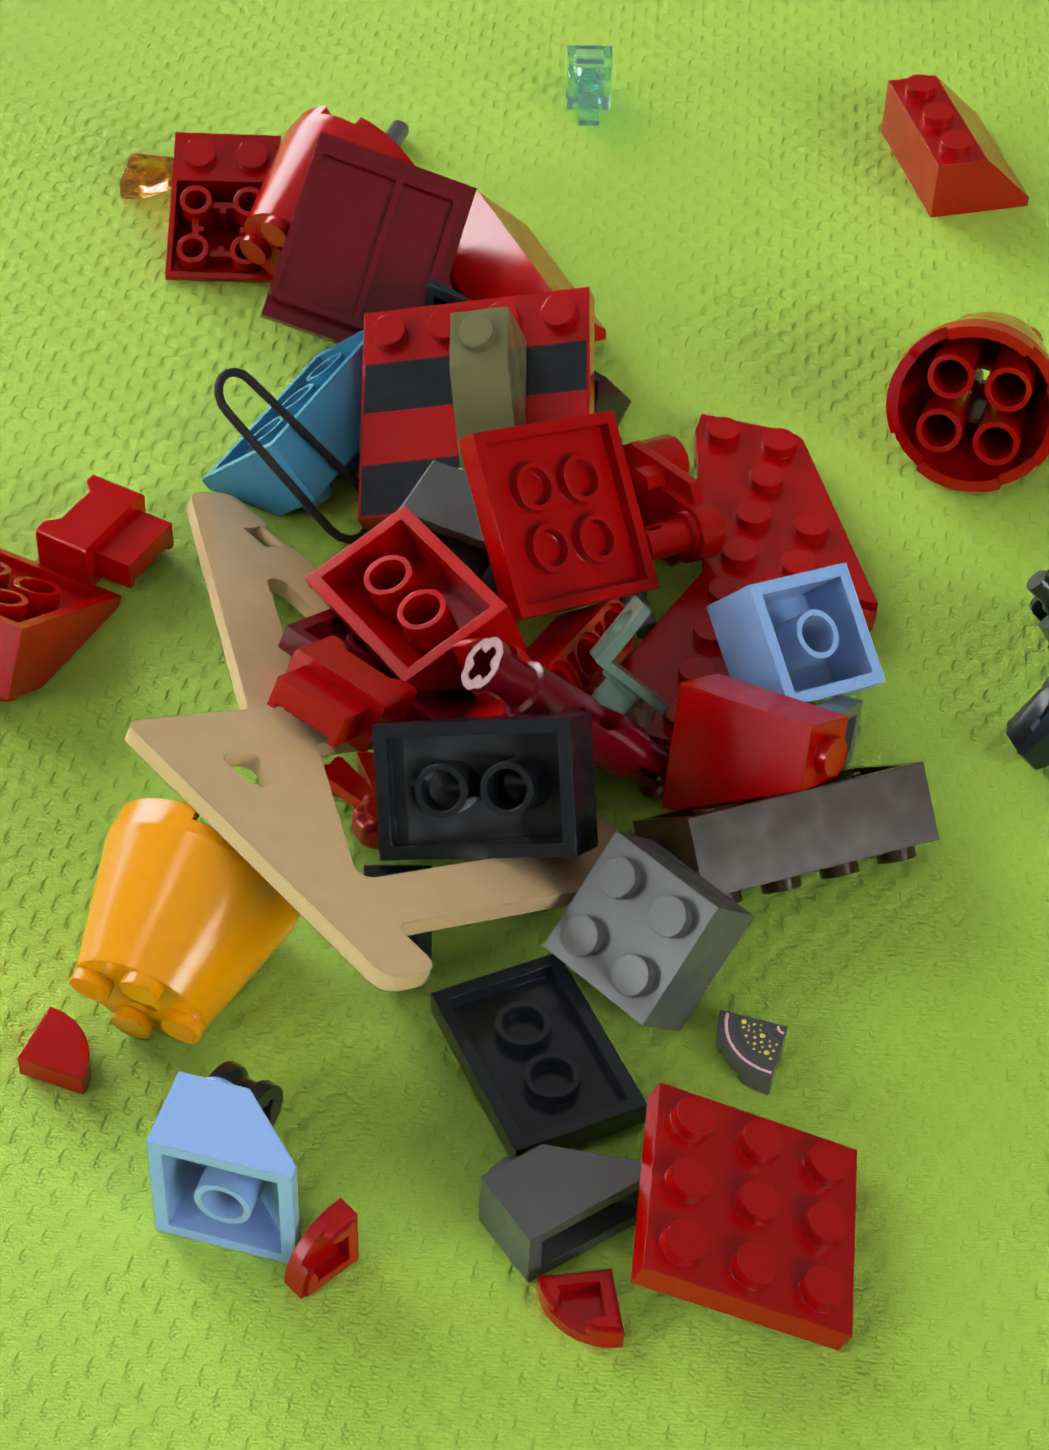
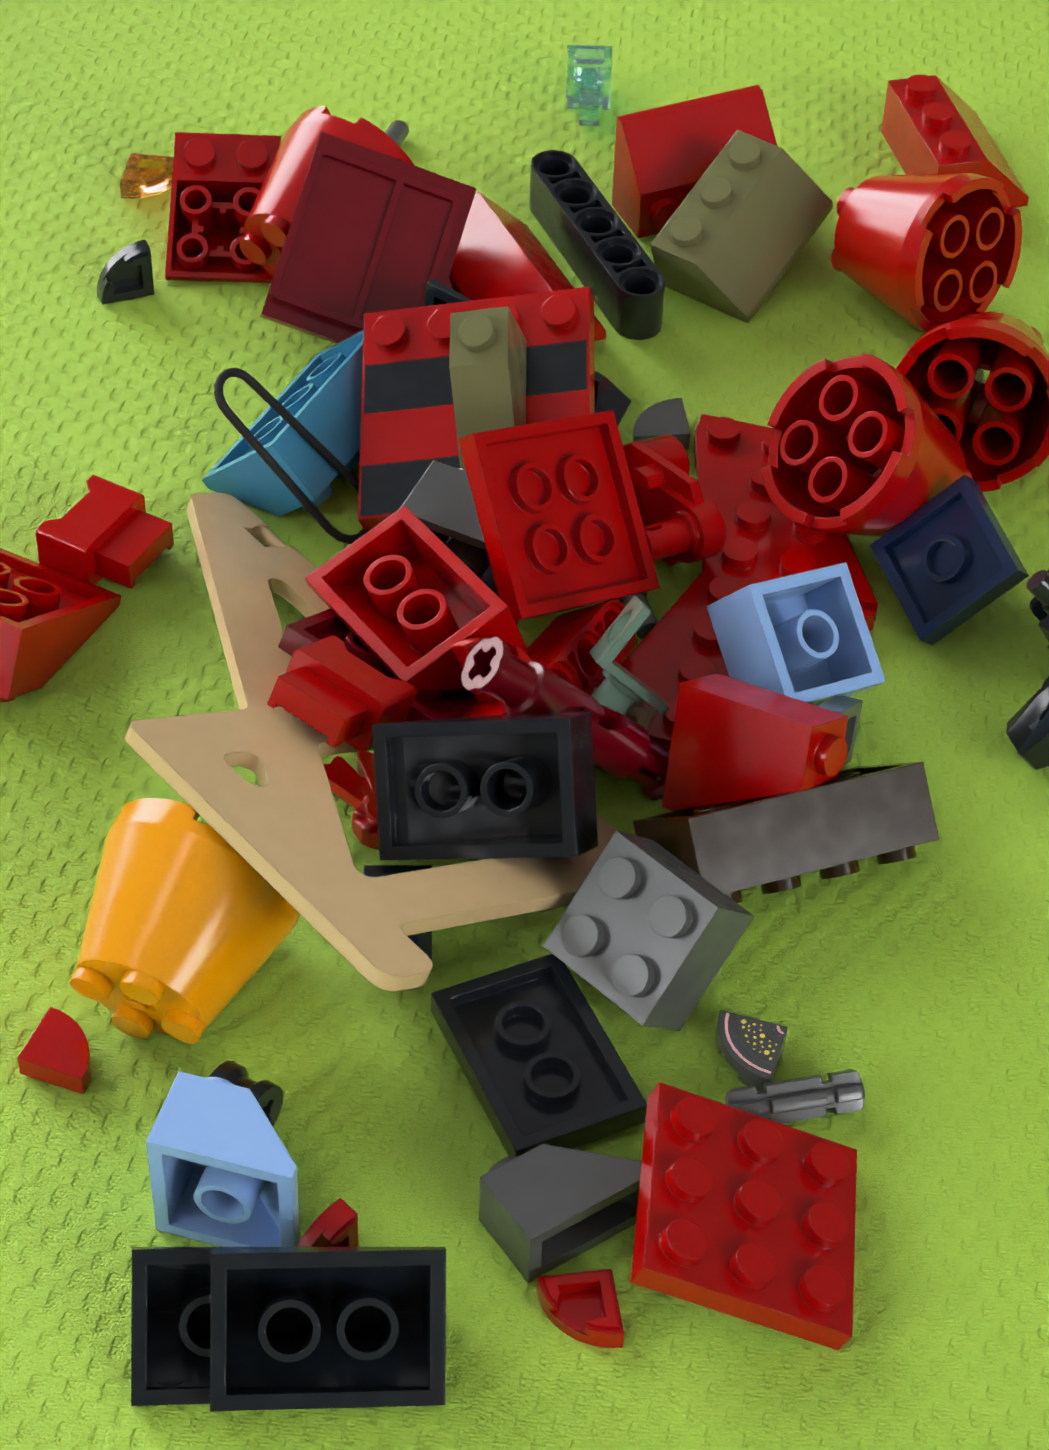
none -> black tile [97,239,154,304]
none -> black slope [131,1247,446,1411]
none -> black beam [529,150,665,340]
none -> red slope [612,85,777,238]
none -> dark grey tile [633,398,690,450]
none -> olive slope [650,130,833,323]
none -> dark grey axle [725,1069,865,1124]
none -> red cone [761,353,972,537]
none -> red cone [831,173,1022,333]
none -> dark blue tile [870,475,1029,646]

